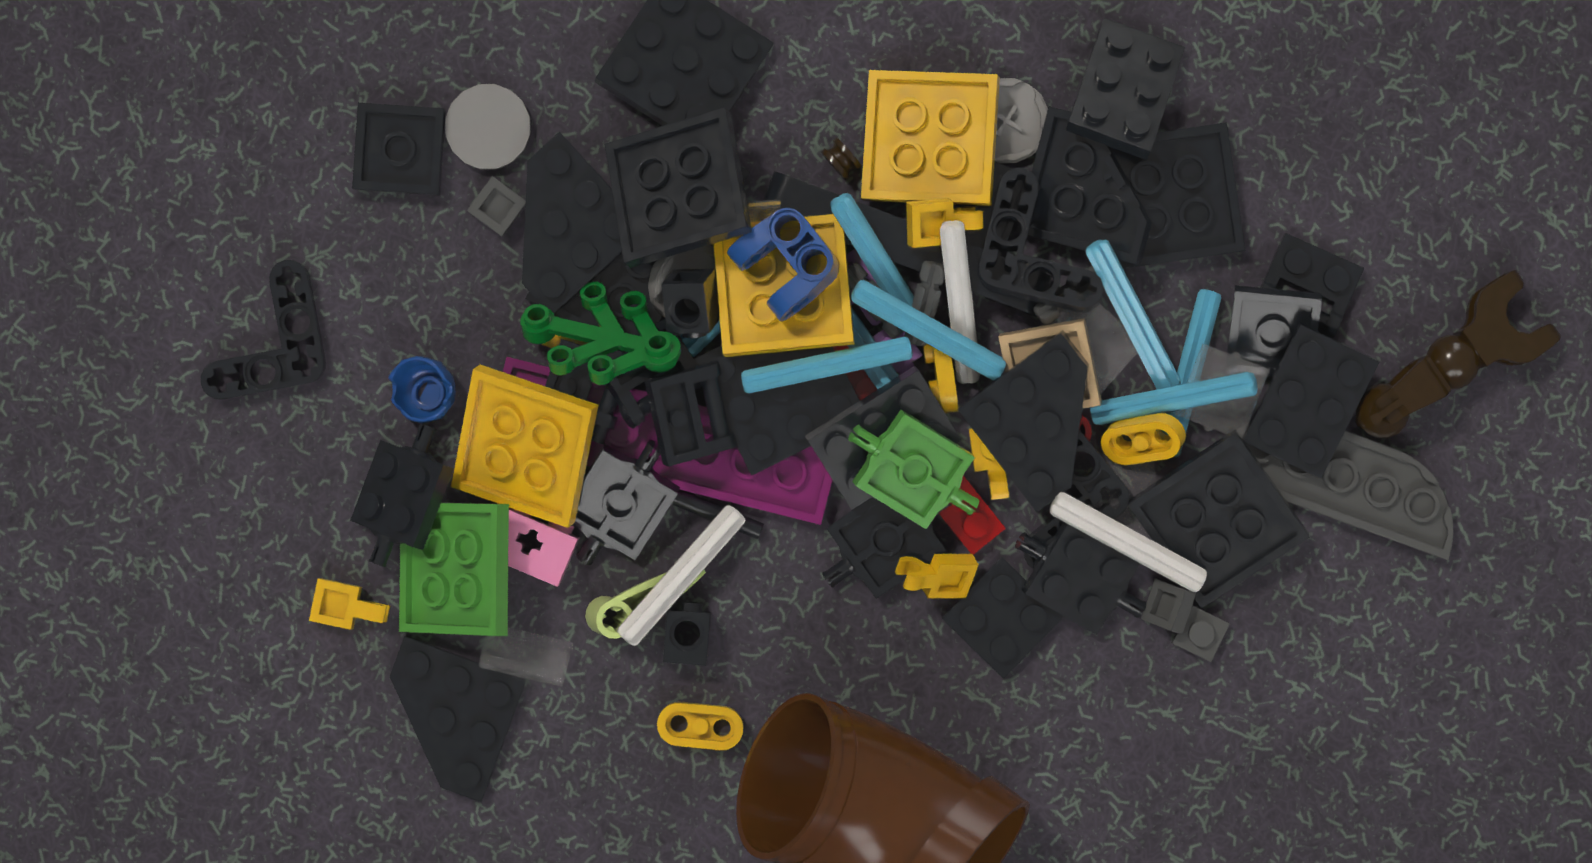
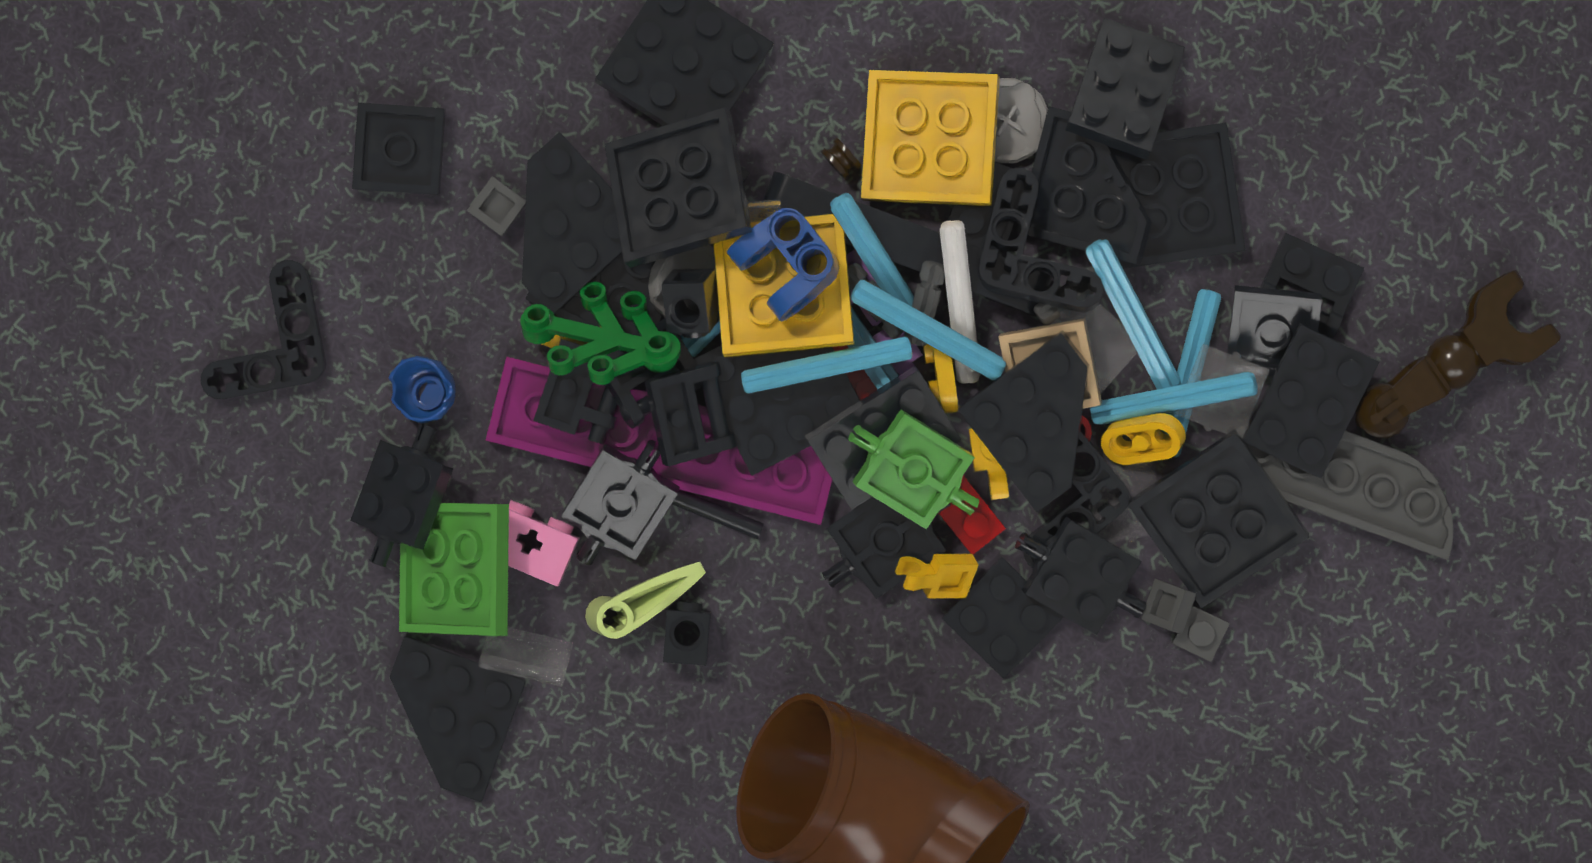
yellow plate [309,578,390,630] -> none
light grey tile [445,84,531,170] -> none
yellow plate [451,364,599,528] -> none
white axle [617,505,745,646] -> none
yellow plate [657,702,744,750] -> none
yellow plate [906,198,983,248] -> none
white axle [1050,492,1207,592] -> none

